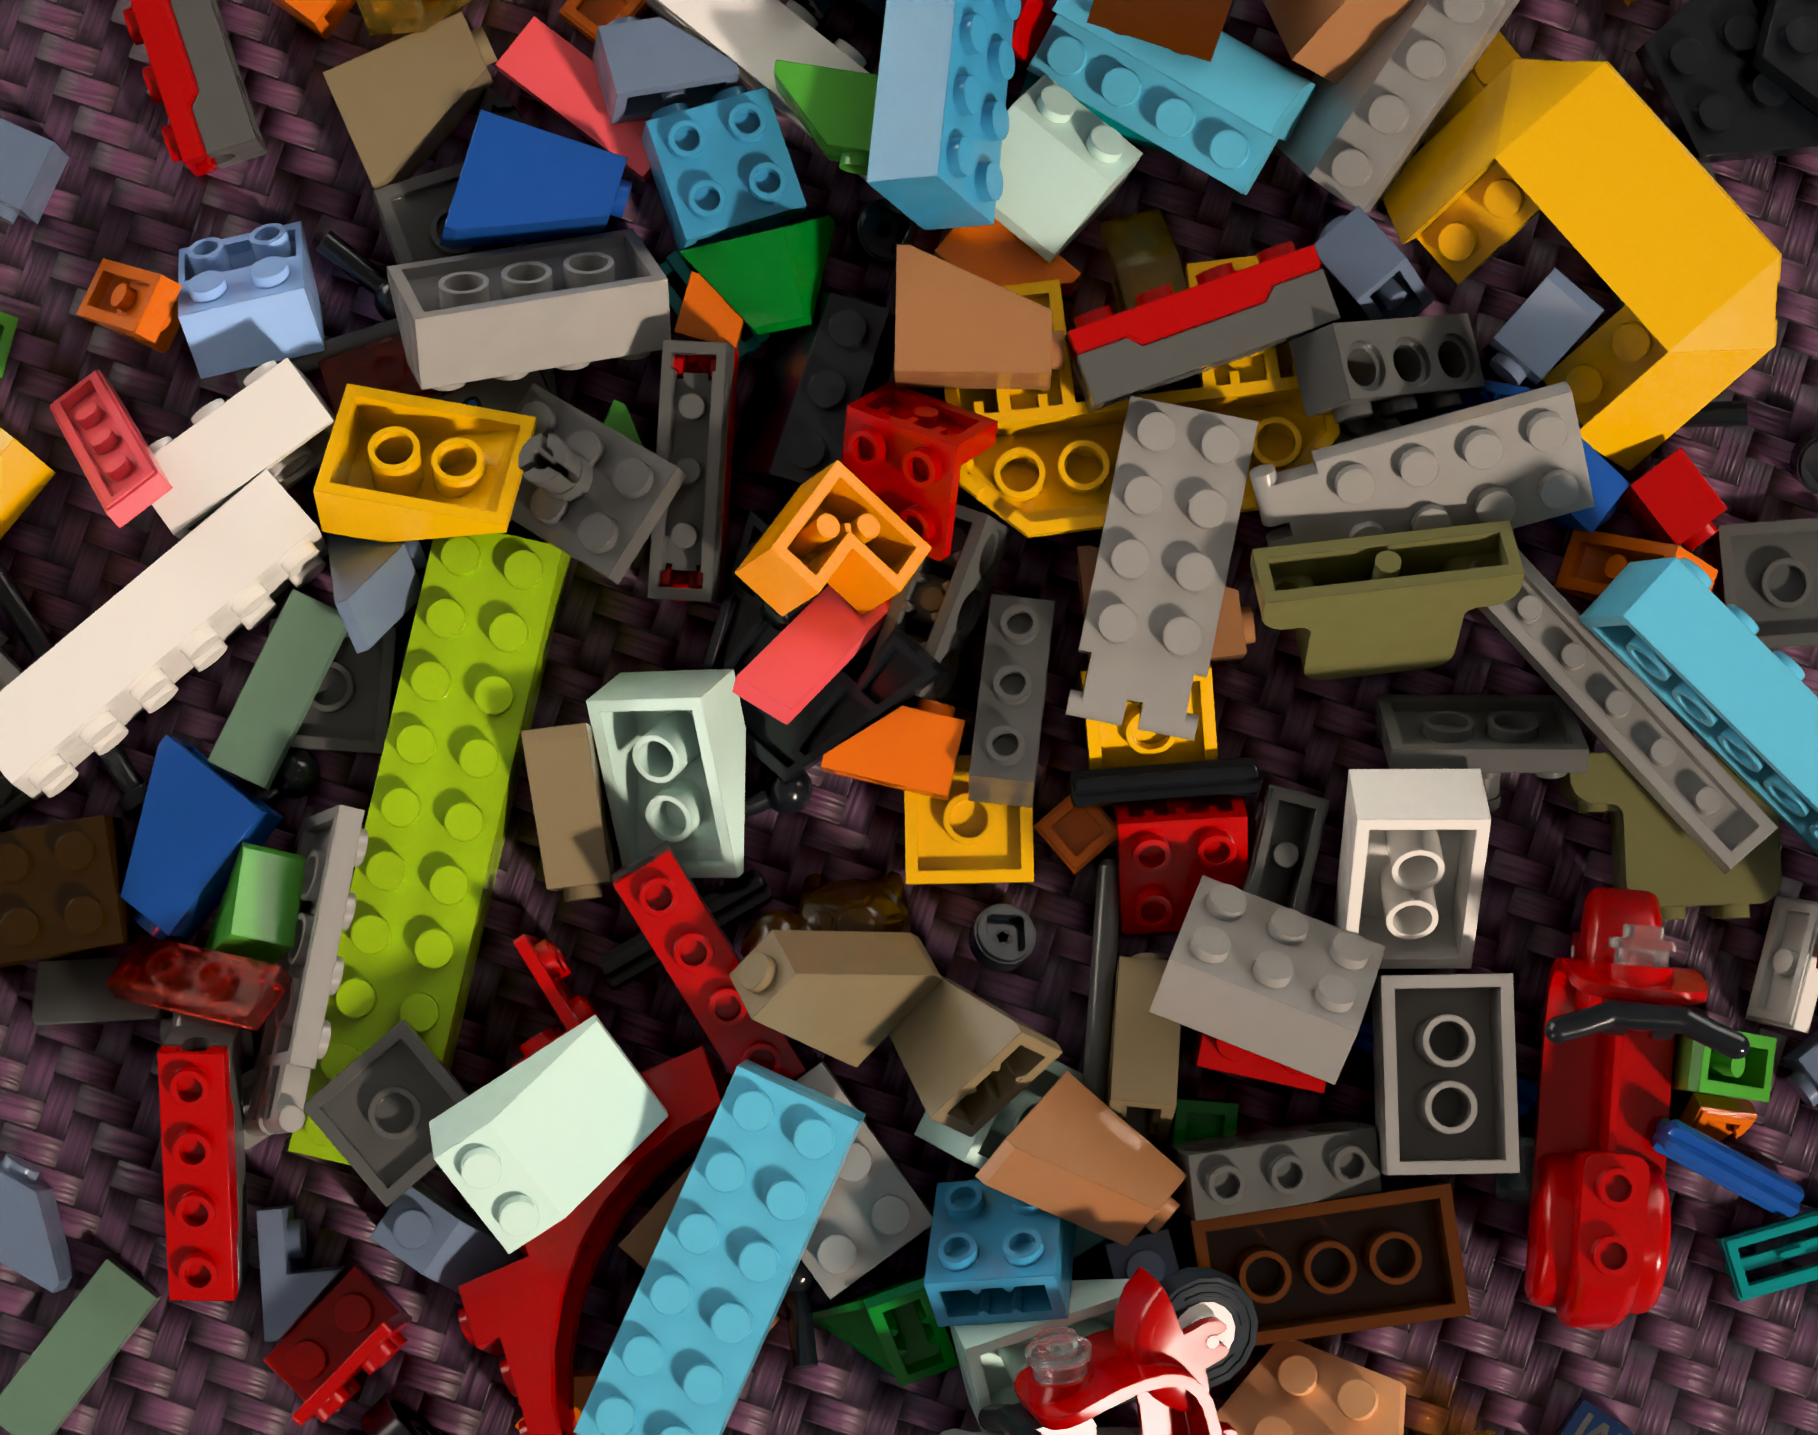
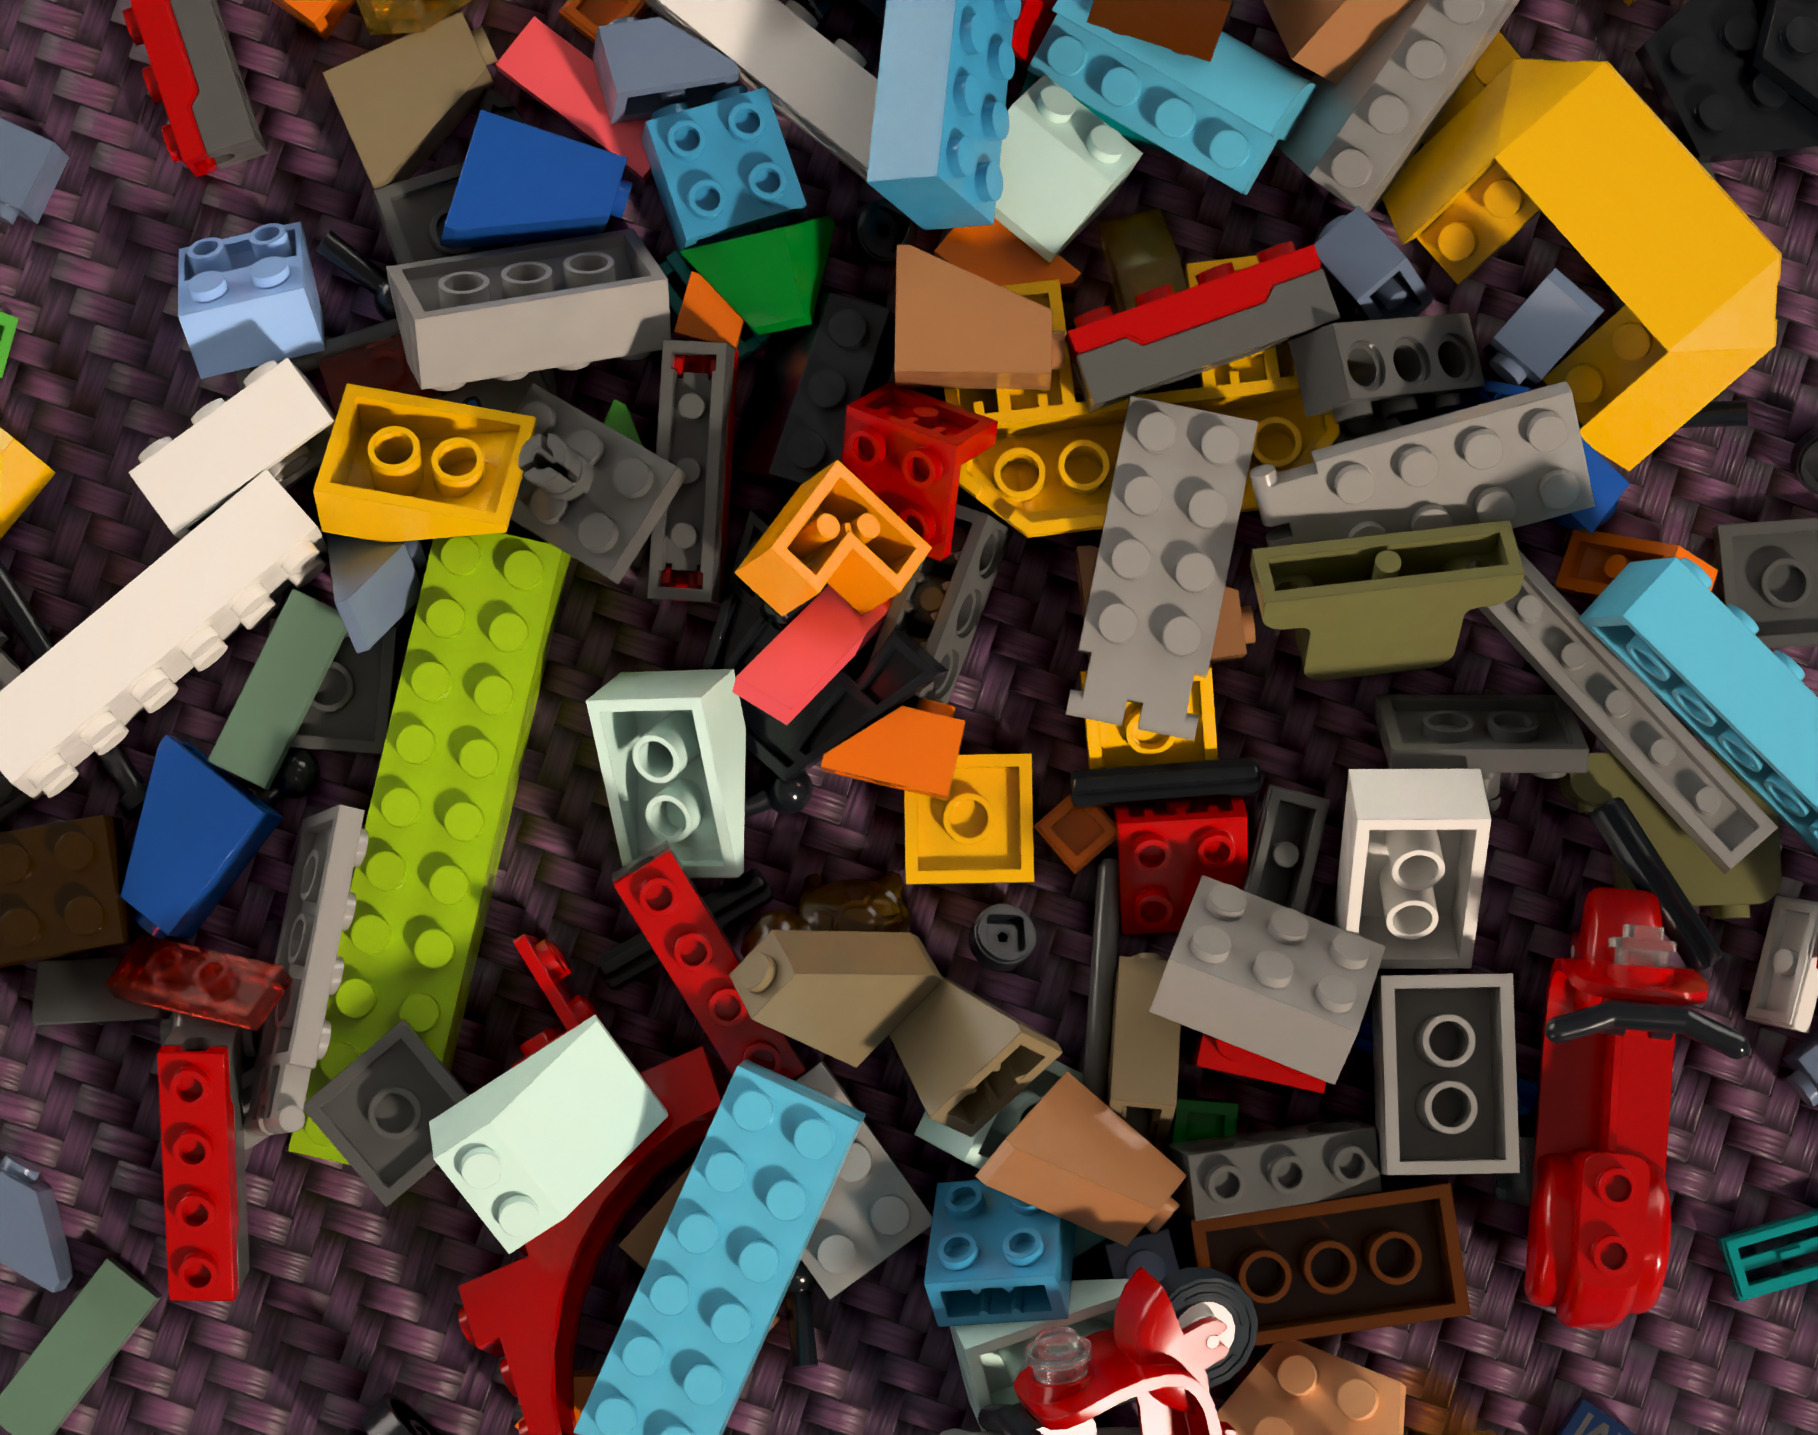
coral tile [49,369,173,528] -> none
orange slope [76,258,182,353] -> none
bright green slope [202,842,306,972] -> none
sand blue slope [256,1205,348,1342] -> none
red bracket [263,1265,413,1427] -> none
sand blue slope [369,1180,522,1294] -> none
dark tan slope [521,723,615,902] -> none
bright green slope [774,60,878,175] -> none
green slope [812,1270,959,1388] -> none
dark grey brick [968,594,1055,808] -> none
red brick [1620,448,1728,552] -> none
blue axle [1650,1118,1805,1218] -> none
bright green slope [1671,1031,1777,1103] -> none
orange tile [1679,1092,1758,1141] -> none
none -> black axle [1591,797,1722,972]

